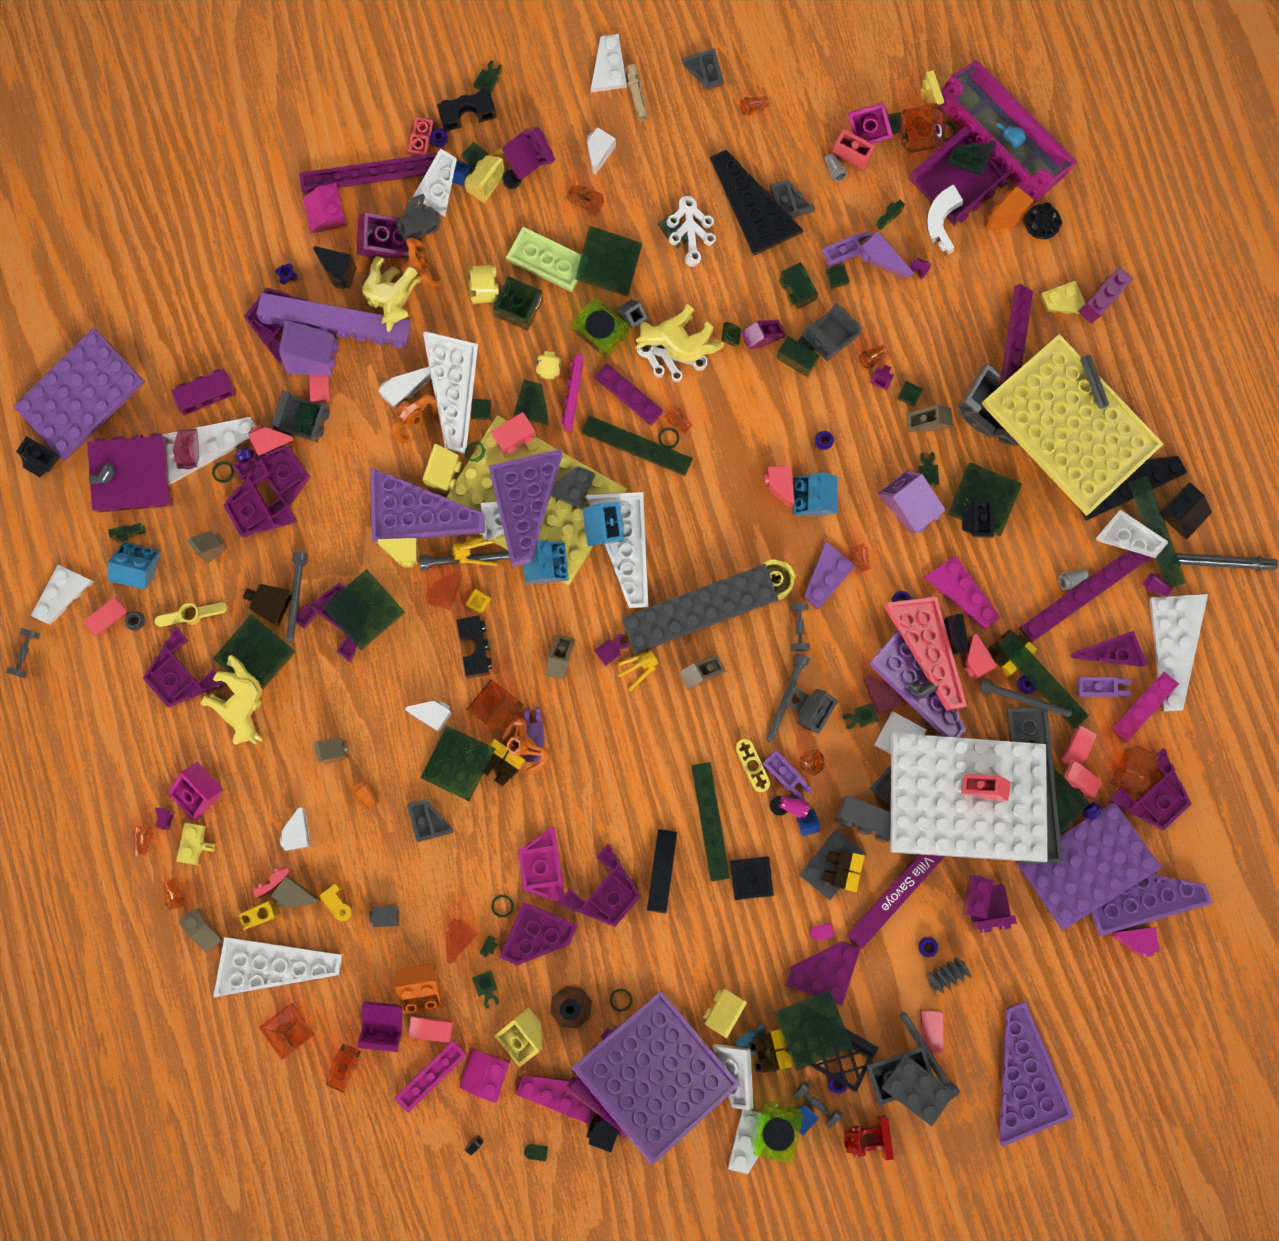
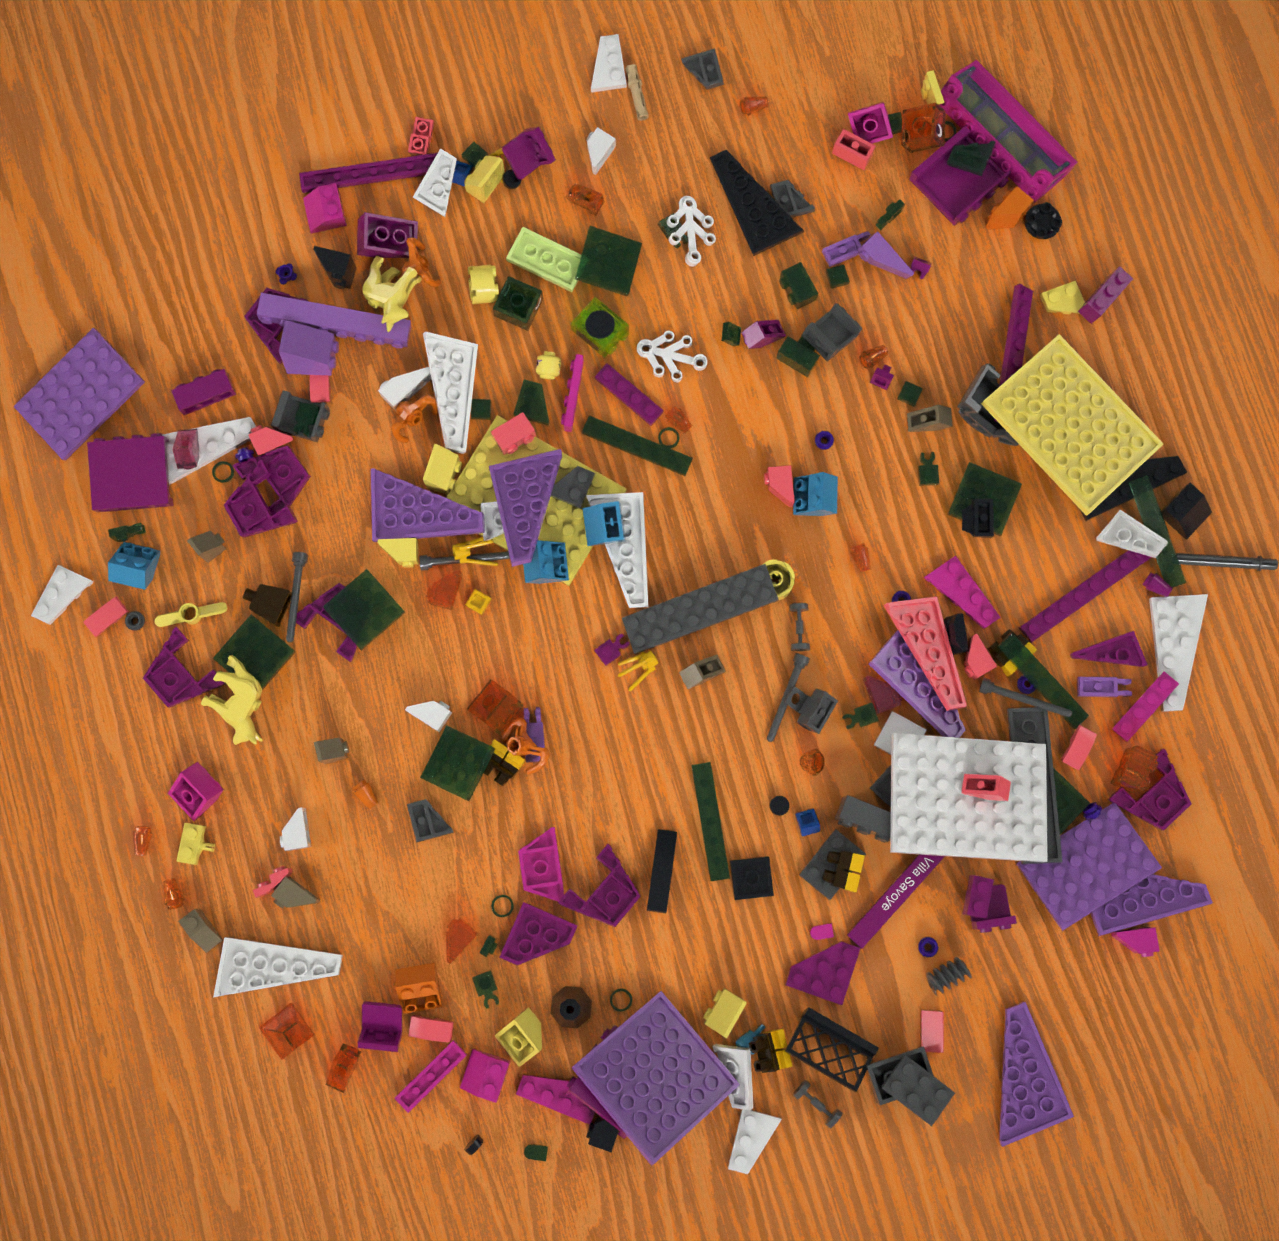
dark grey wheel [6,628,40,678] -> none
black slope [16,436,61,477] -> none
dark grey arm [89,463,115,485] -> none
magenta slope [155,807,174,830] -> none
yellow leg [238,900,281,930] -> none
yellow leg [319,883,353,921] -> none
dark grey brick [369,906,399,927] -> none
dark grey piece [396,194,441,243] -> none
dark purple plate [430,129,448,147] -> none
black arch [437,90,497,132] -> none
black arch [456,616,493,679] -> none
clear green piece [465,442,486,462] -> none
clear green plate [474,60,502,93] -> none
dark tan slope [545,635,575,680] -> none
dark grey brick [616,299,648,328] -> none
light yellow animal [635,304,724,363] -> none
light yellow beam [736,739,770,793] -> none
clear neon green brick [753,1101,803,1165] -> none
medium lavender hinge [762,750,812,799] -> none
clear green plate [774,990,853,1070] -> none
dark pink cone [779,796,810,818] -> none
blue slope [788,1104,819,1136] -> none
medium lavender wing [803,542,855,609] -> none
light grey cone [824,153,847,182] -> none
dark purple plate [828,1073,848,1094] -> none
red tile [844,1115,894,1160] -> none
medium lavender slope [878,470,945,533] -> none
dark grey piece [900,1012,960,1099] -> none
dark grey arm [908,681,936,698] -> none
white arch [928,185,963,255] -> none
dark azure piece [996,123,1026,148] -> none
light grey cone [1058,568,1088,590] -> none
coral slope [1064,761,1101,799] -> none
dark grey axle [1081,355,1109,409] -> none

